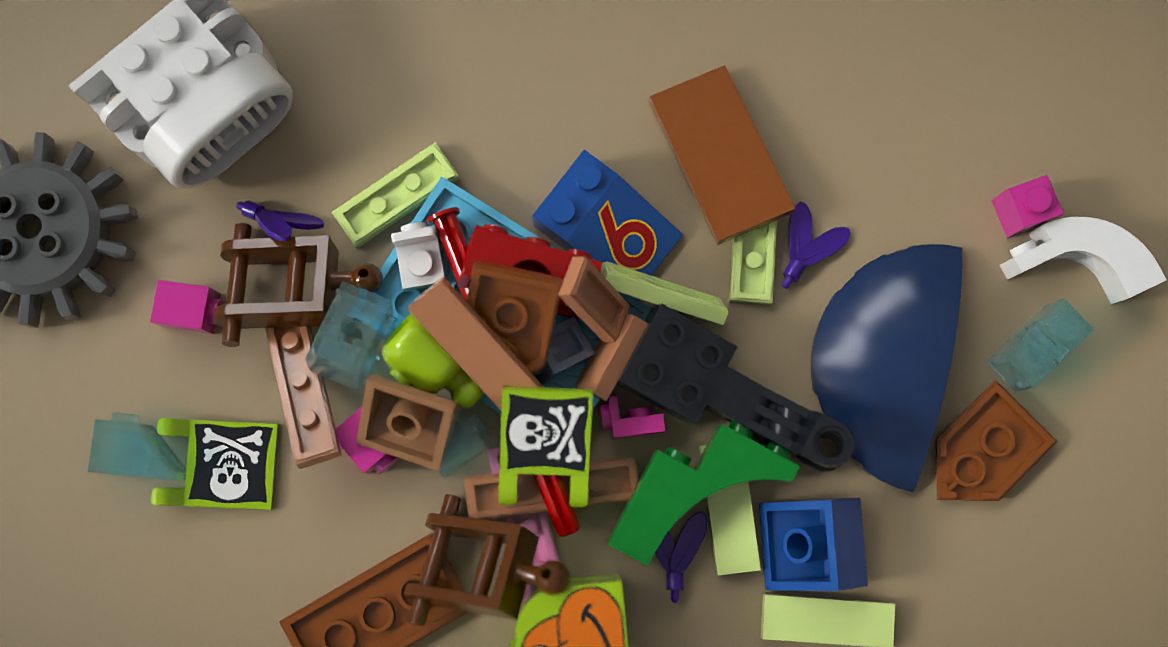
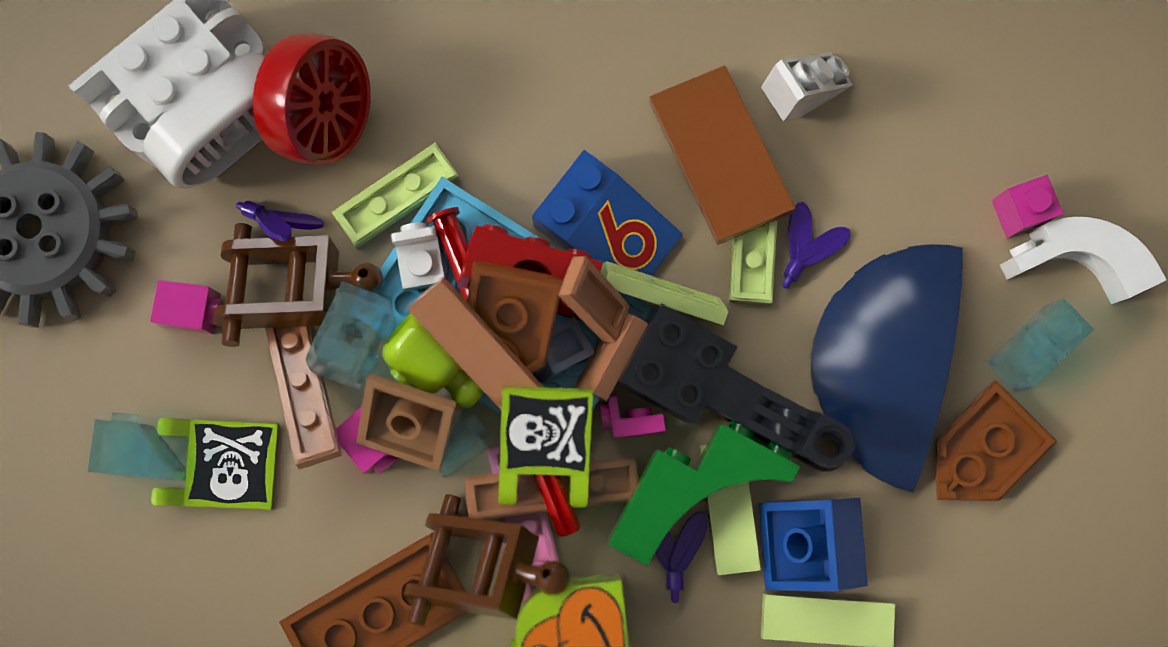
none -> red piece [253,33,371,166]
none -> white slope [761,52,853,122]

